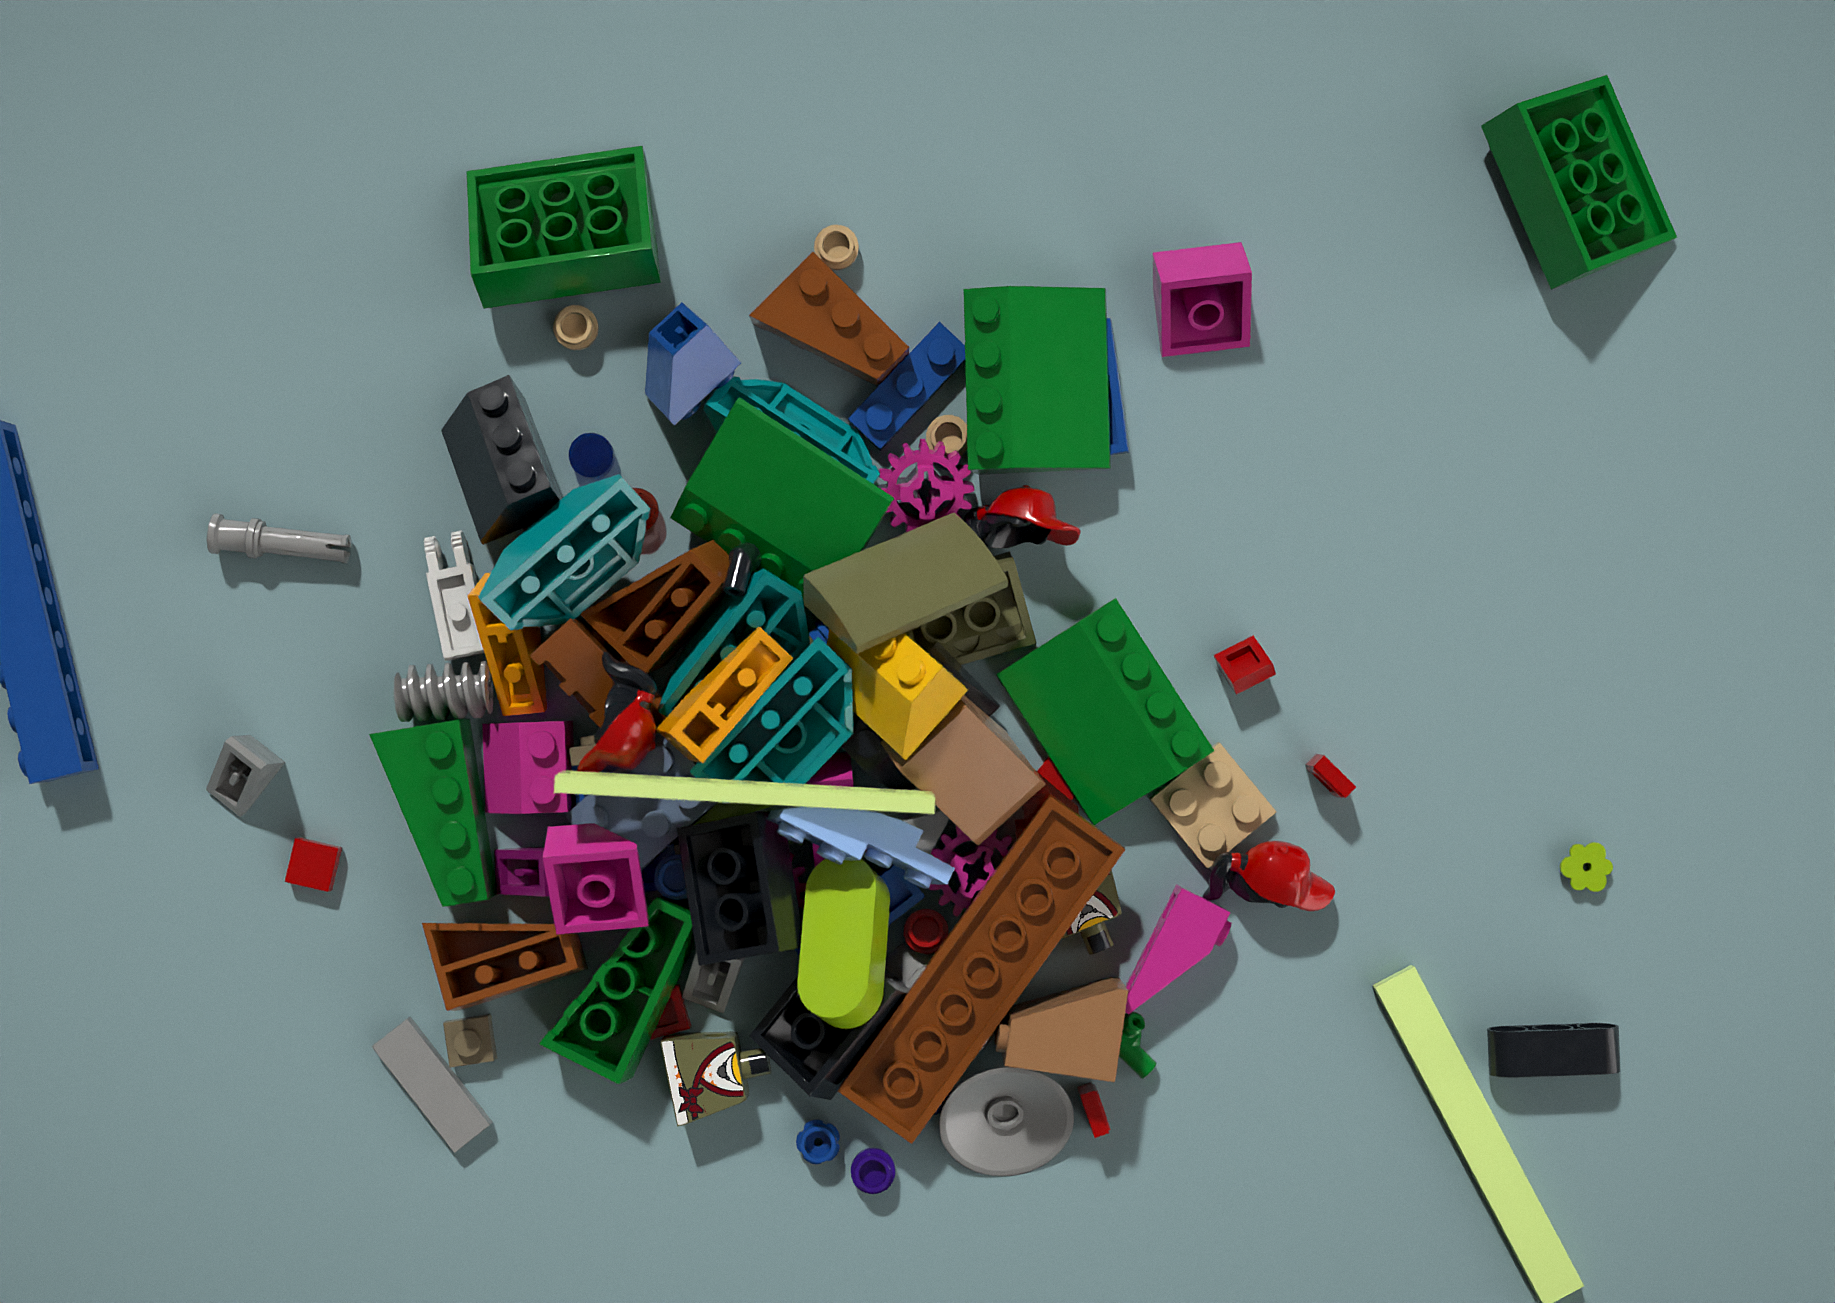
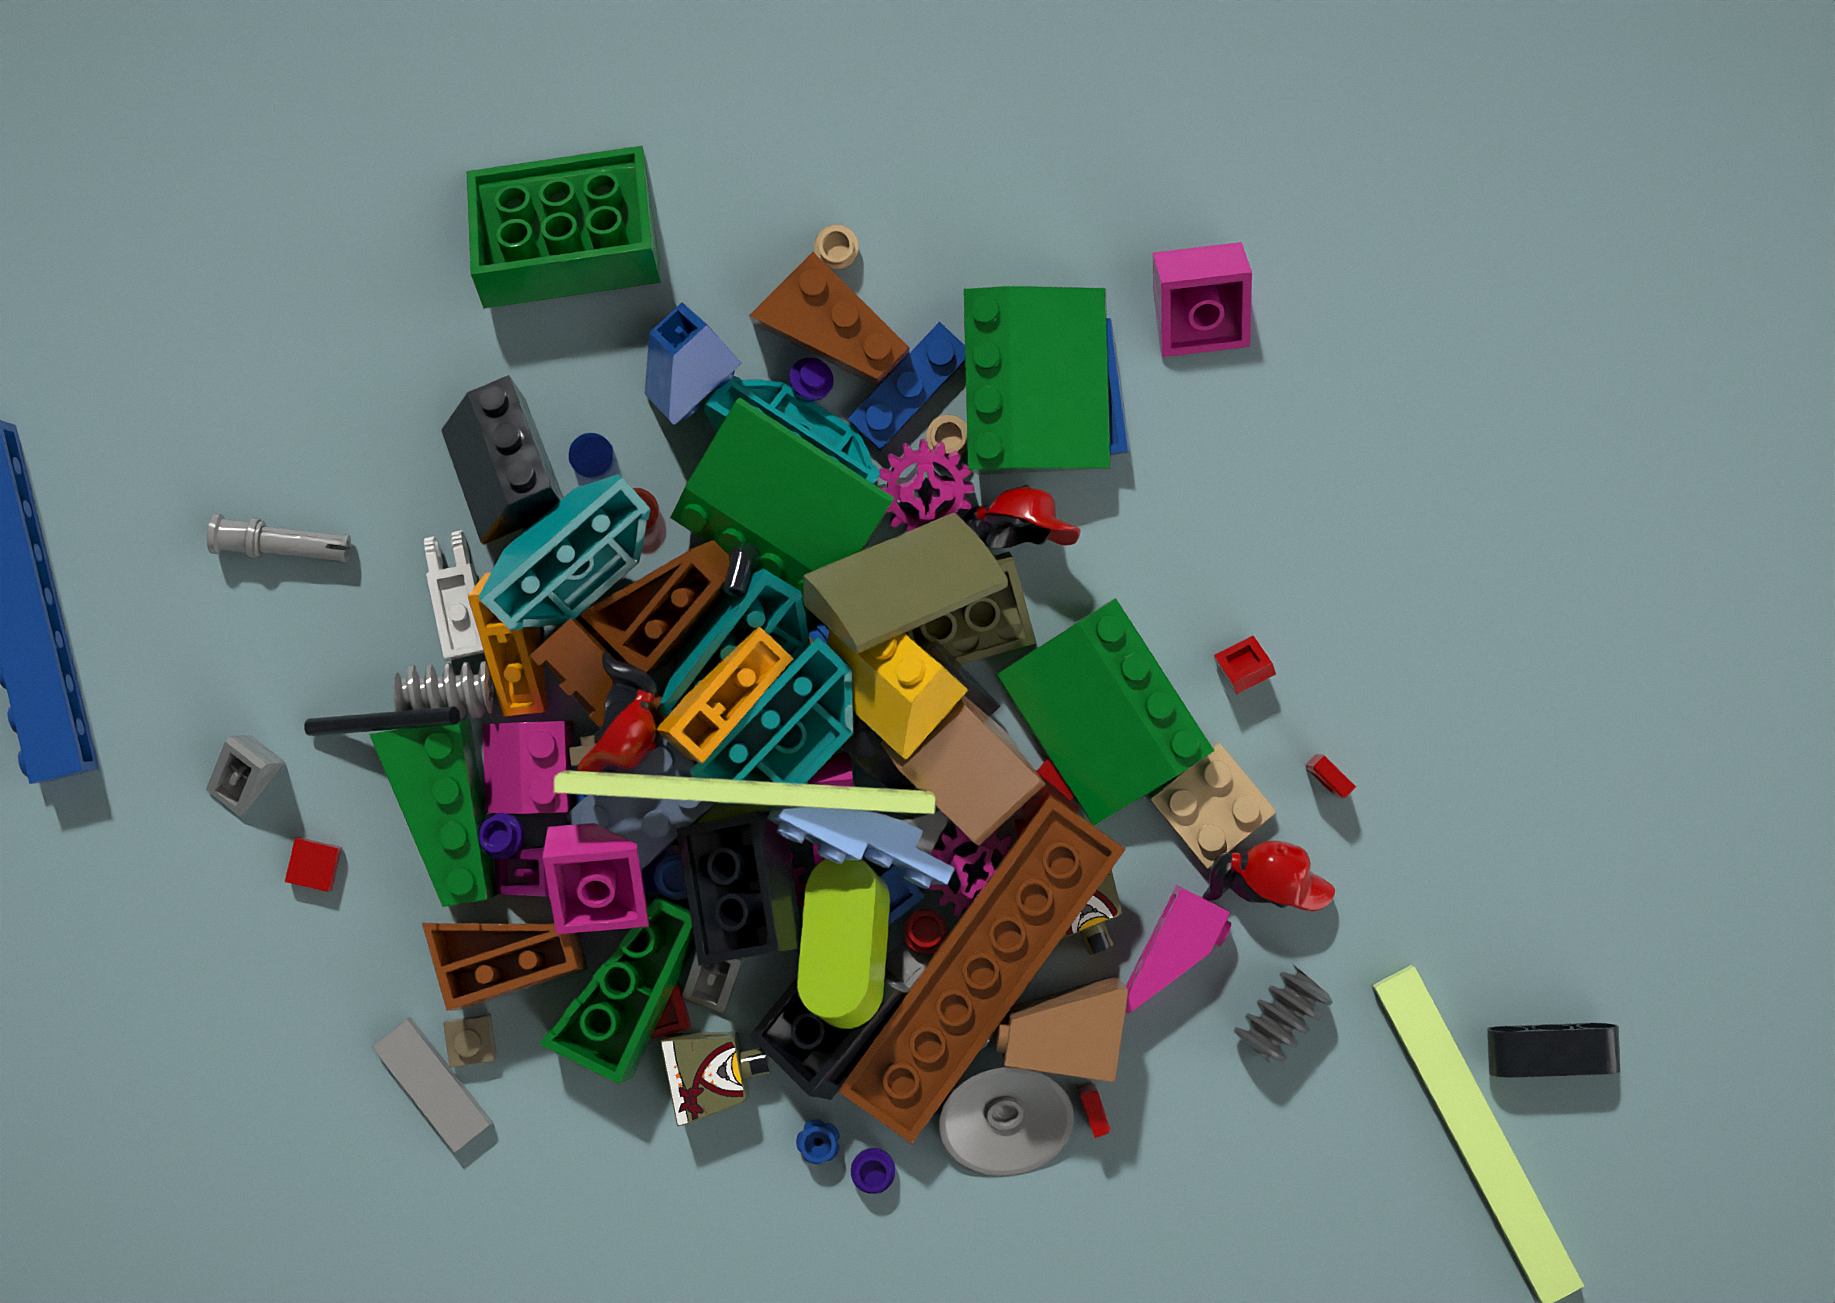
tan plate [553,305,599,350] -> none
green arm [1119,1011,1157,1079] -> none
green slope [1481,75,1677,290] -> none
lime plant [1559,842,1613,892] -> none
none -> black bar [304,706,460,736]
none -> dark purple plate [479,813,524,859]
none -> dark purple plate [789,358,834,402]
none -> dark grey piece [1233,964,1333,1062]

